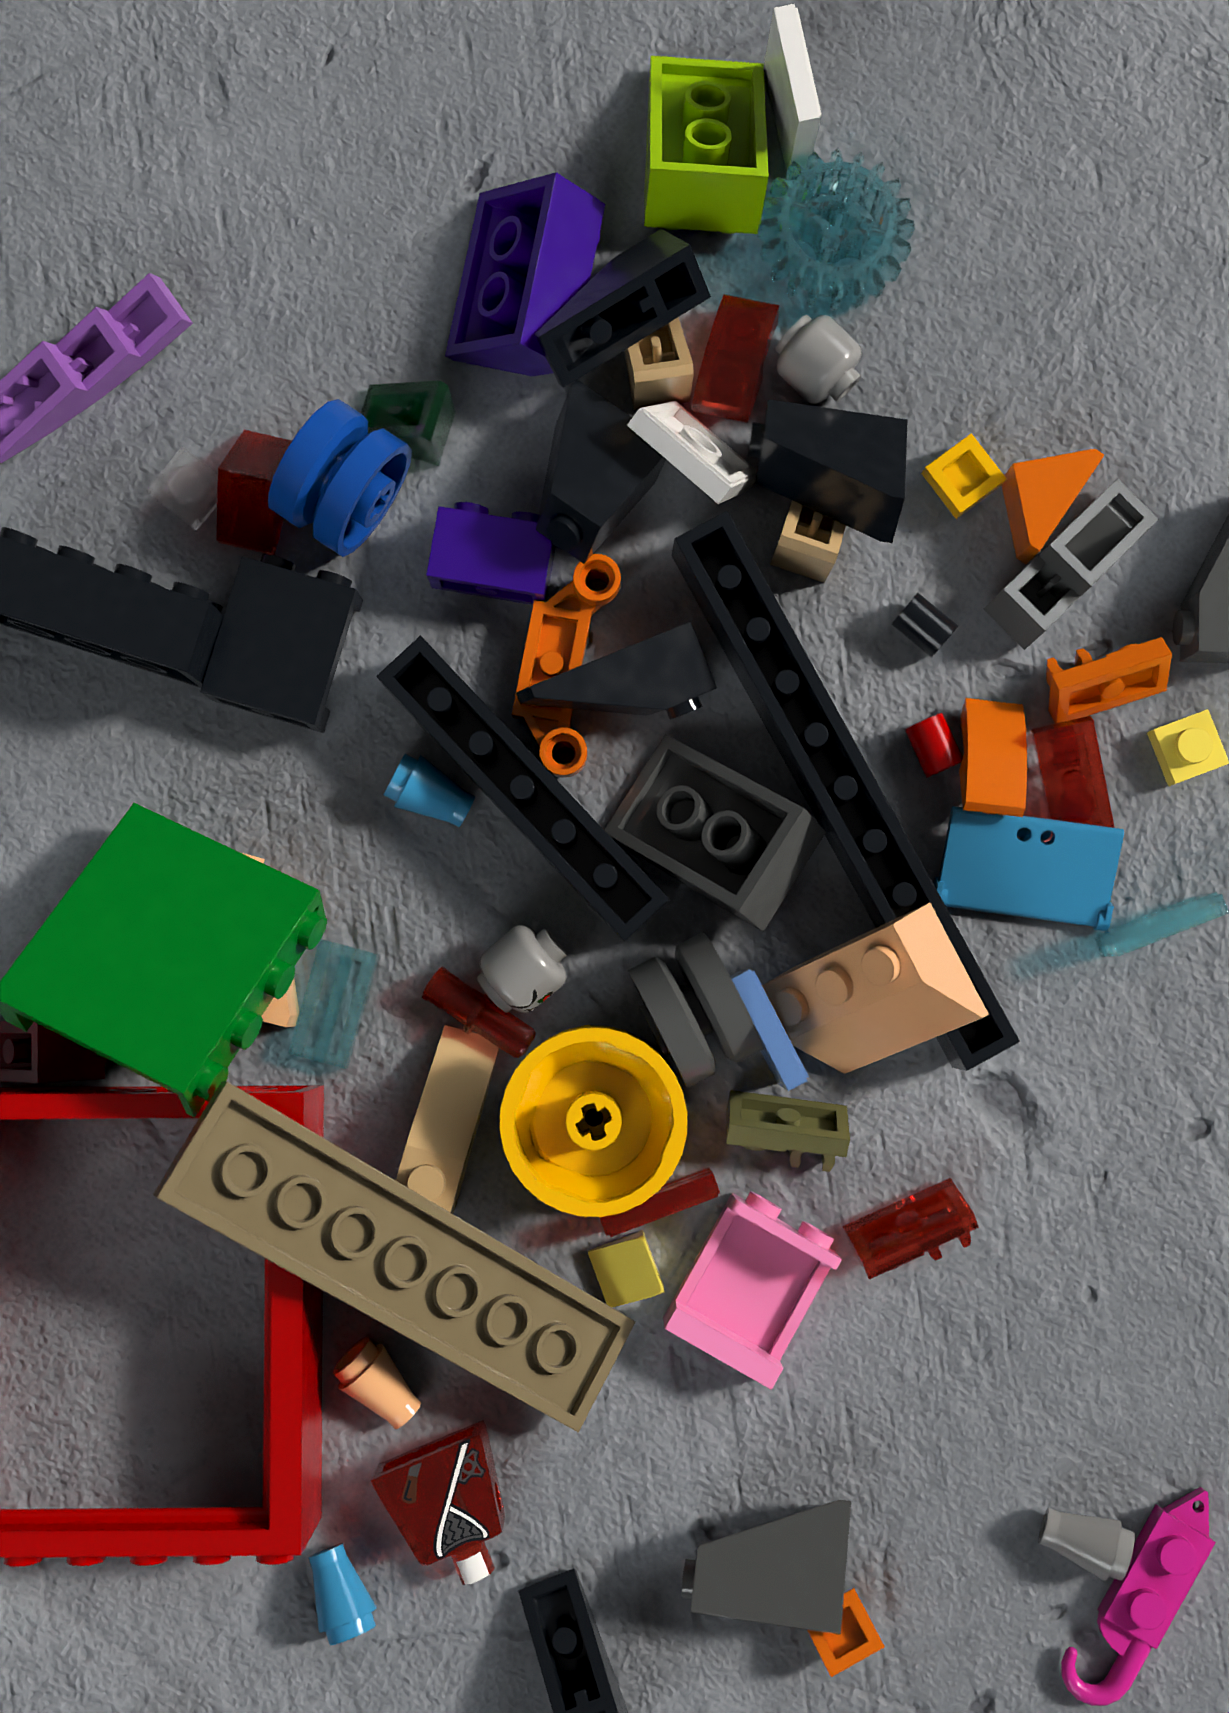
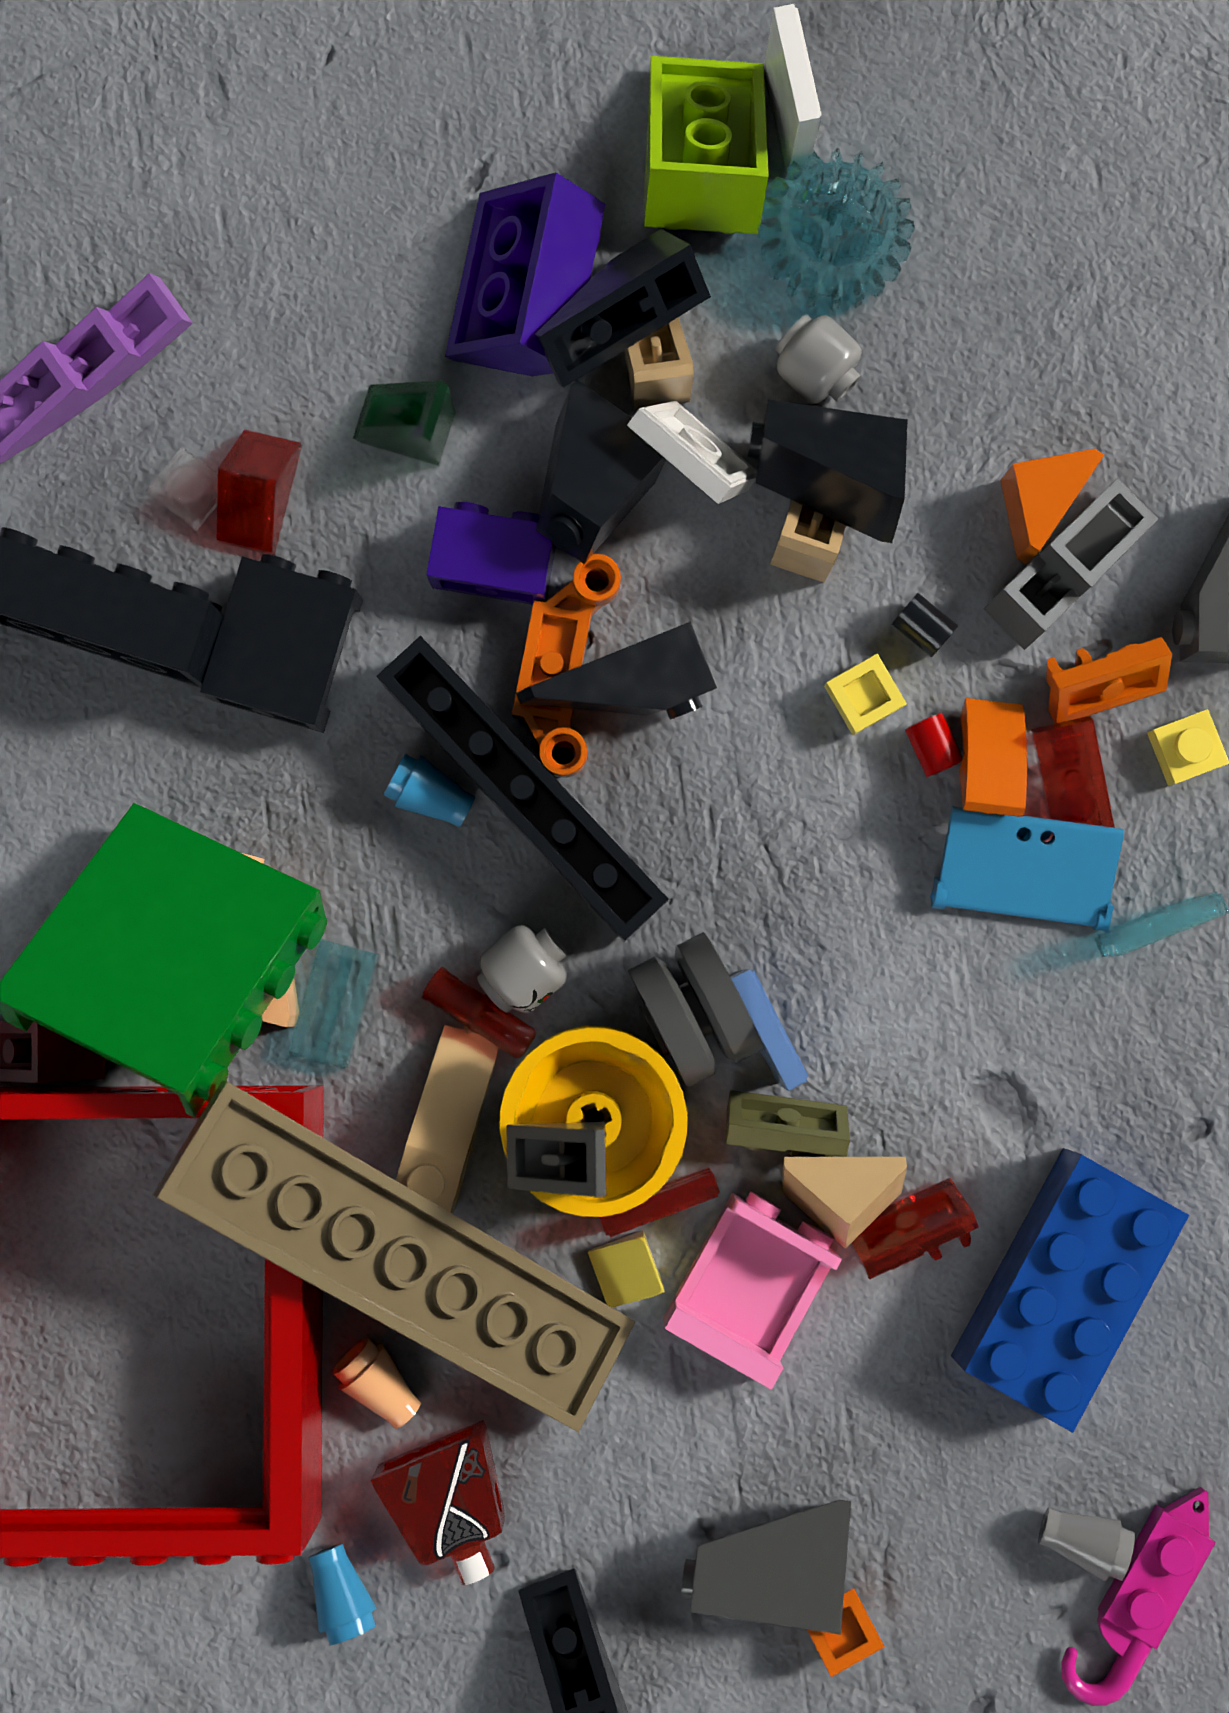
blue wheel [268,399,412,557] -> none
dark grey slope [604,734,826,932] -> none
black brick [671,511,1020,1071] -> none
clear red slope [692,294,779,423] -> none
light nougat slope [762,903,988,1074] -> none
yellow plate [921,433,1007,519] -> none
none -> dark grey slope [506,1122,606,1197]
none -> tan slope [782,1157,907,1249]
none -> light yellow plate [824,653,907,736]
none -> blue brick [951,1148,1189,1433]

